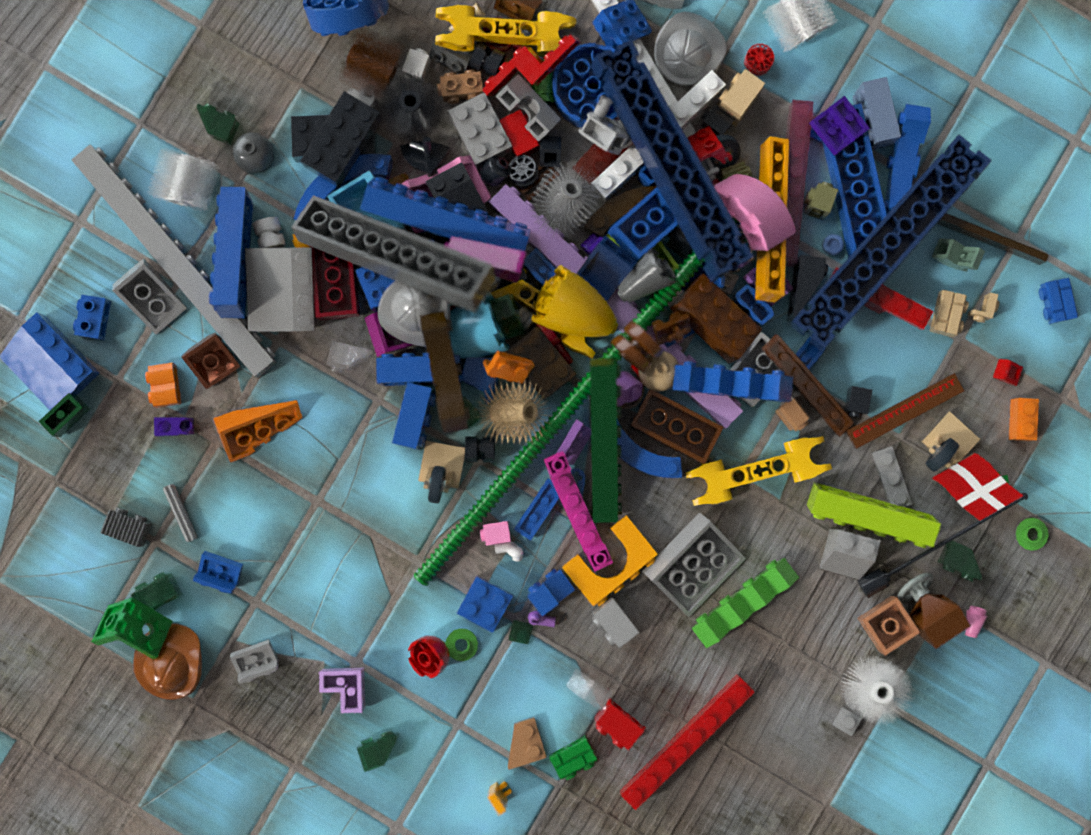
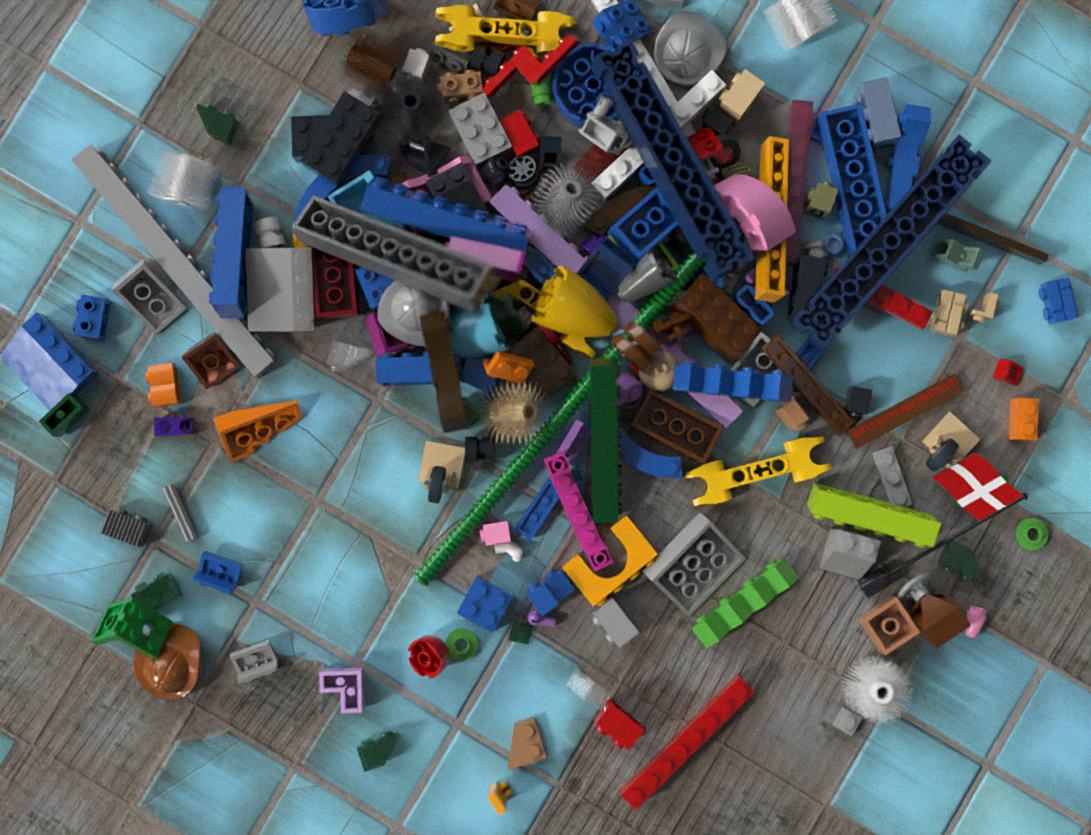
dark grey cylinder [233,132,274,174] -> none
blue brick [392,382,437,450] -> none
light grey arch [496,74,561,142] -> none
green brick [549,735,597,780] -> none
red wheel [744,44,774,76] -> none
dark purple slope [809,96,870,156] -> none
none -> light grey wheel [805,240,828,258]

